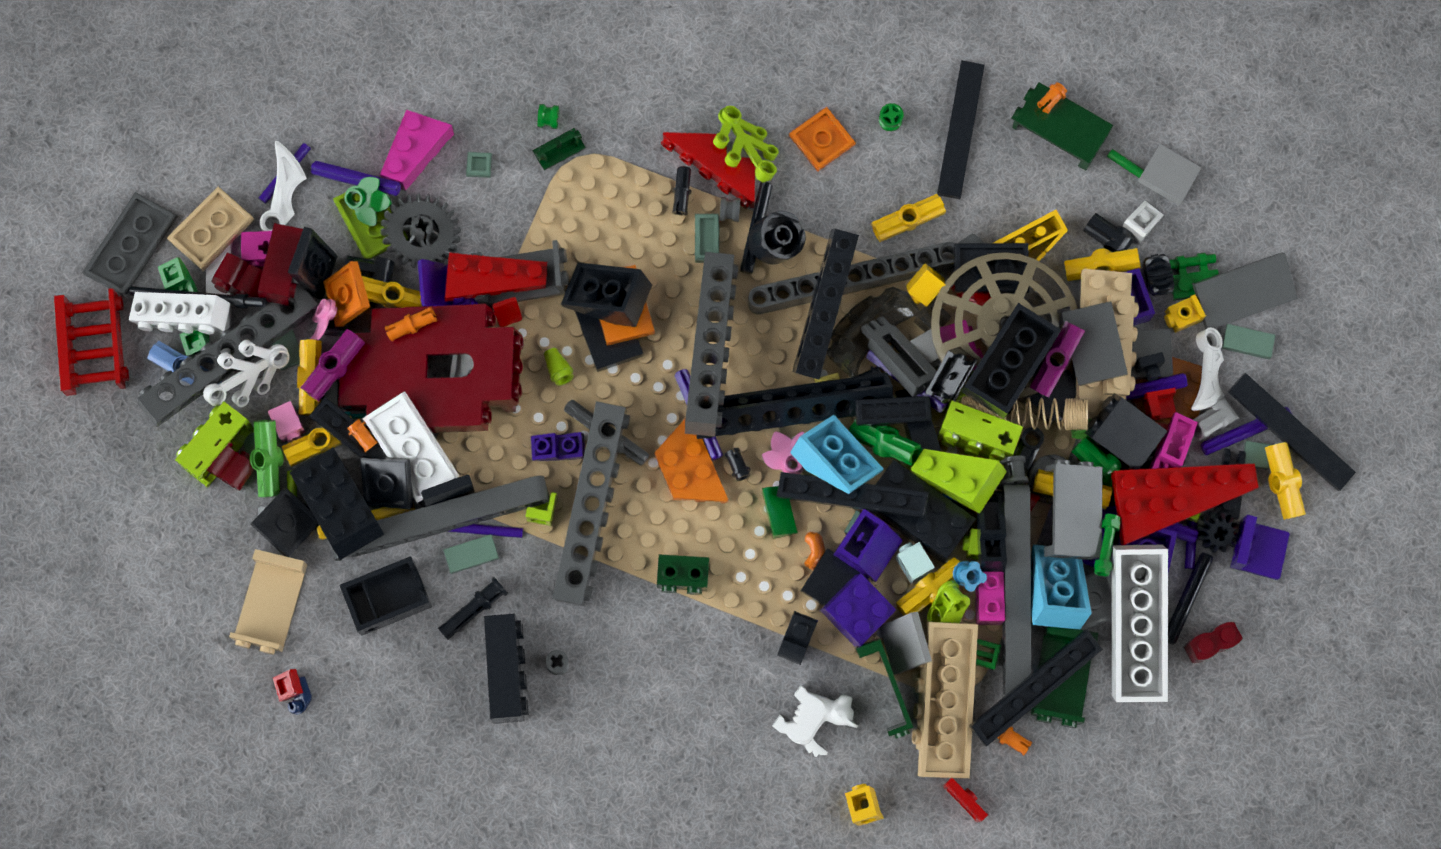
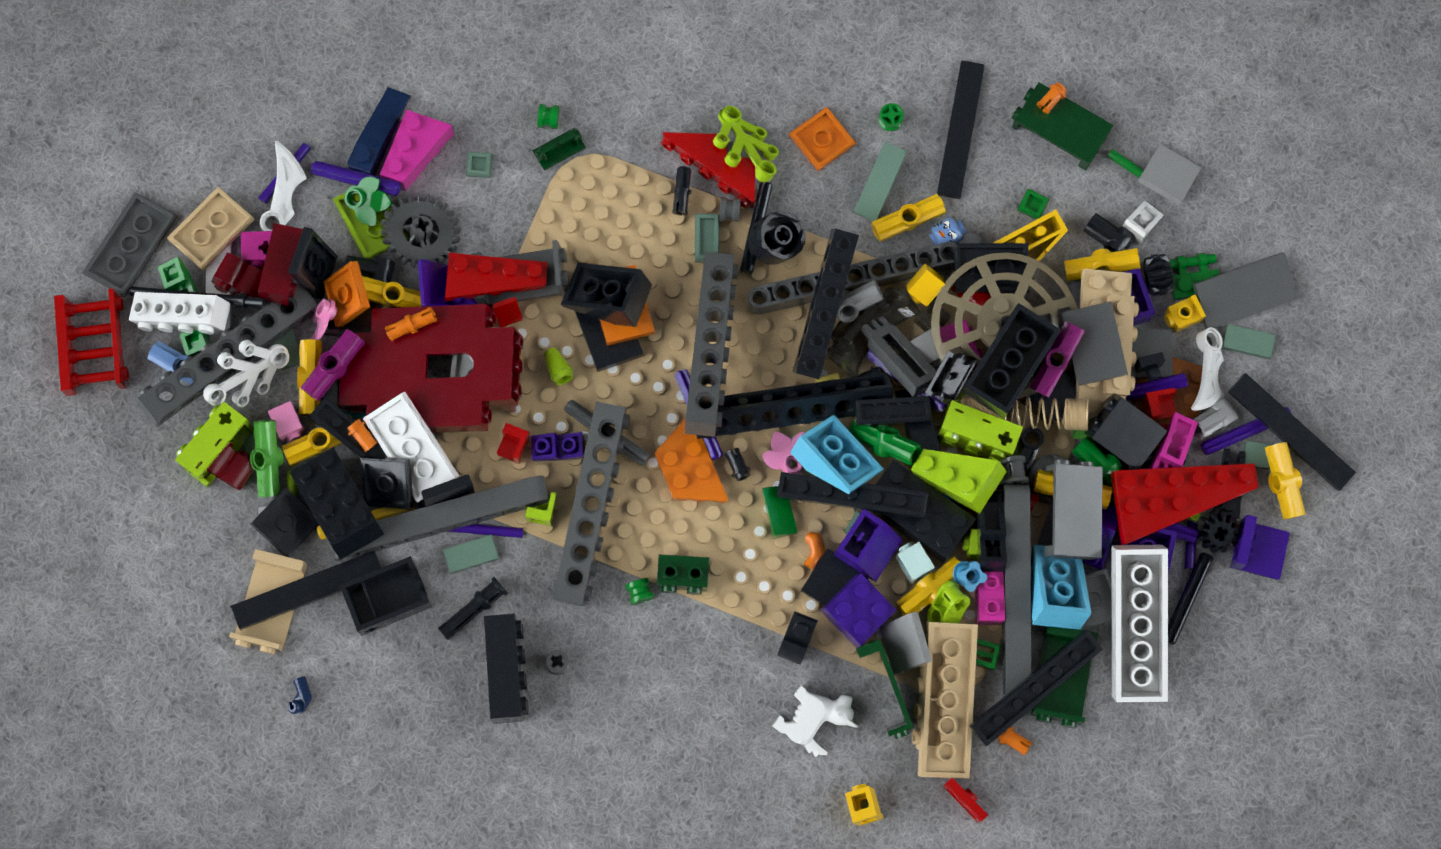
red tile [273,669,303,702] -> none
green bar [1094,514,1120,577] -> none
dark red brick [1184,622,1243,663] -> none
none -> black tile [231,551,381,631]
none -> dark blue slope [347,87,410,176]
none -> red panel [497,423,530,464]
none -> green wheel [625,578,655,605]
none -> light grey piece [837,280,884,322]
none -> sand green slope [854,142,907,221]
none -> medium blue head [929,217,967,253]
none -> green tile [1017,189,1049,220]

